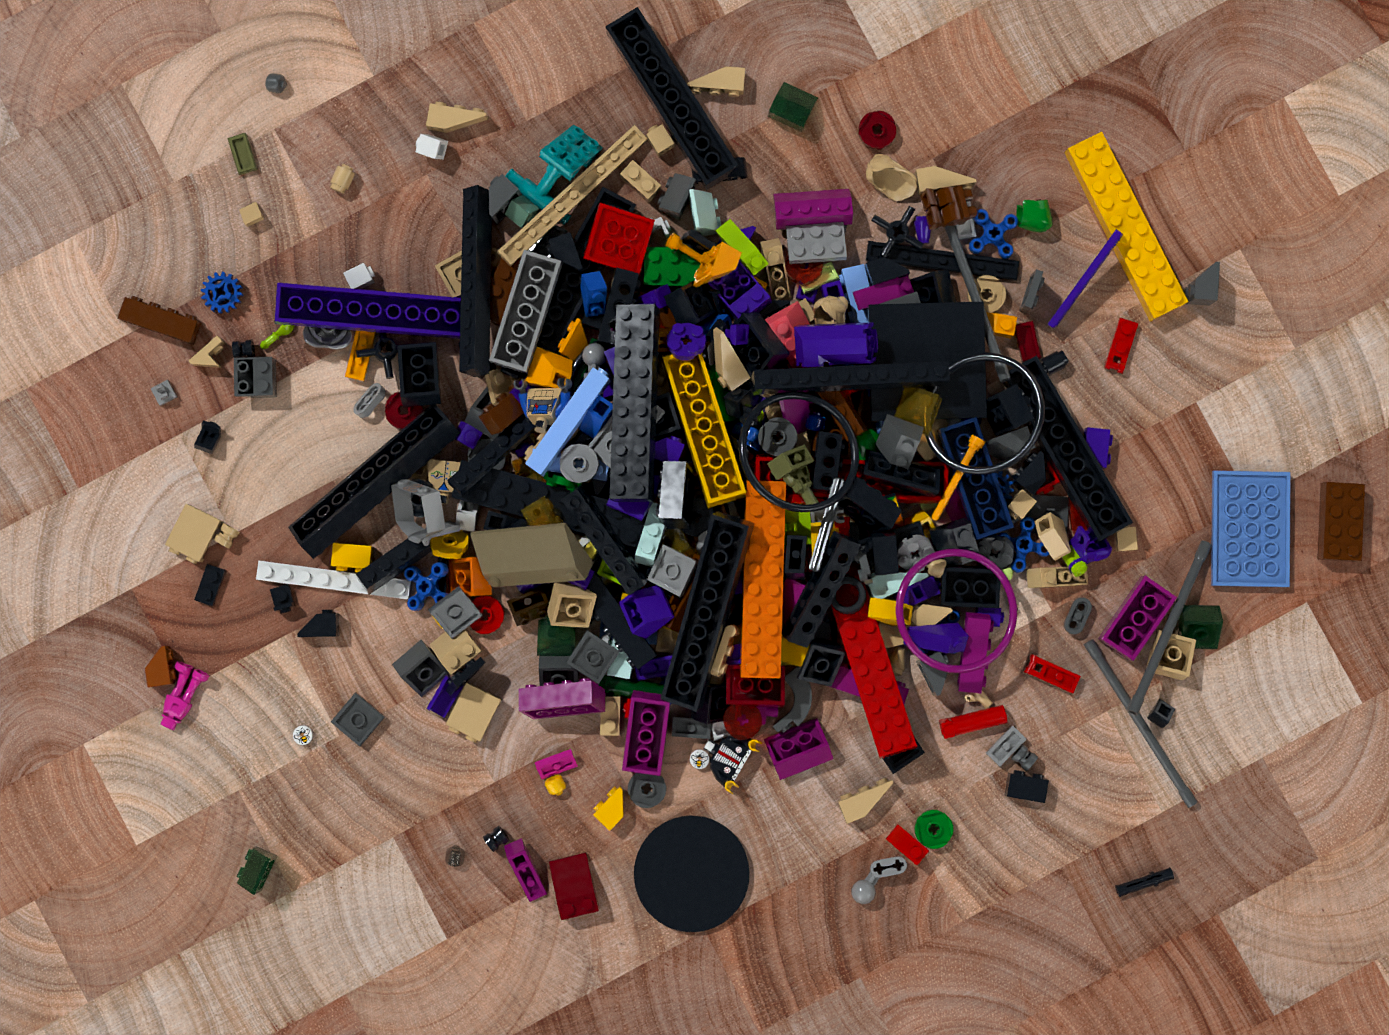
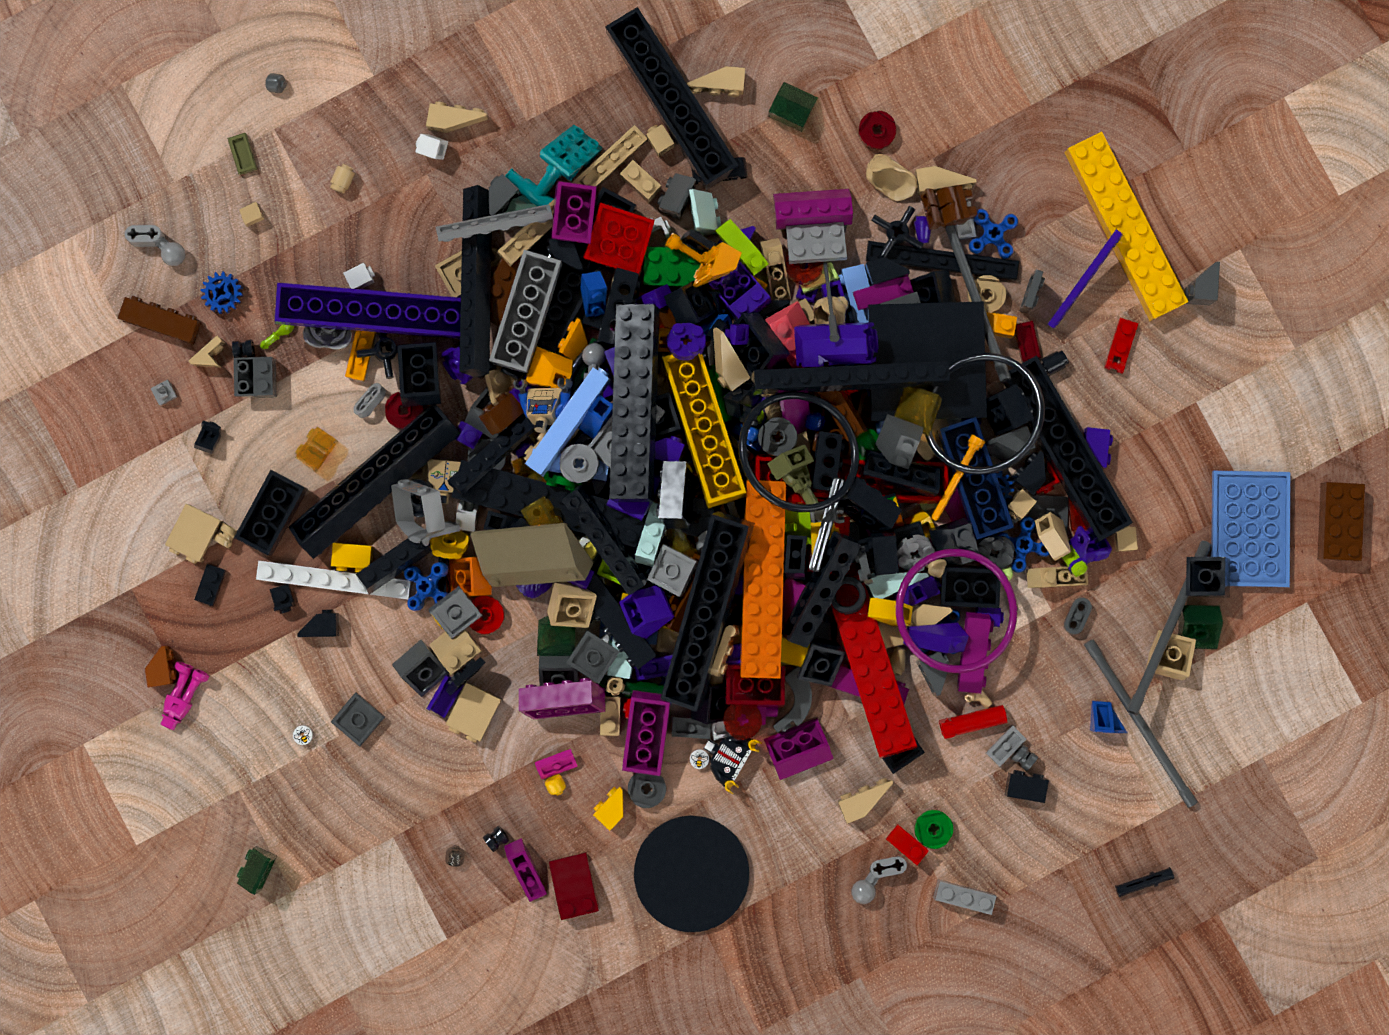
dark brown brick [507,586,549,626] -> none
green piece [1016,199,1053,233] -> none
red plate [1023,654,1081,694] -> none
magenta brick [1098,575,1177,661] -> none
black slope [1147,699,1175,728] -> none
none -> light grey beam [124,225,185,266]
none -> black brick [234,470,308,556]
none -> clear yellow brick [295,426,338,472]
none -> light grey plate [436,204,553,242]
none -> dark purple plate [442,347,473,384]
none -> magenta slope [552,181,597,244]
none -> tan plate [606,677,625,696]
none -> dark grey piece [823,261,840,342]
none -> light grey brick [933,879,997,915]
none -> blue slope [1090,701,1128,733]
none -> black slope [1186,557,1230,598]

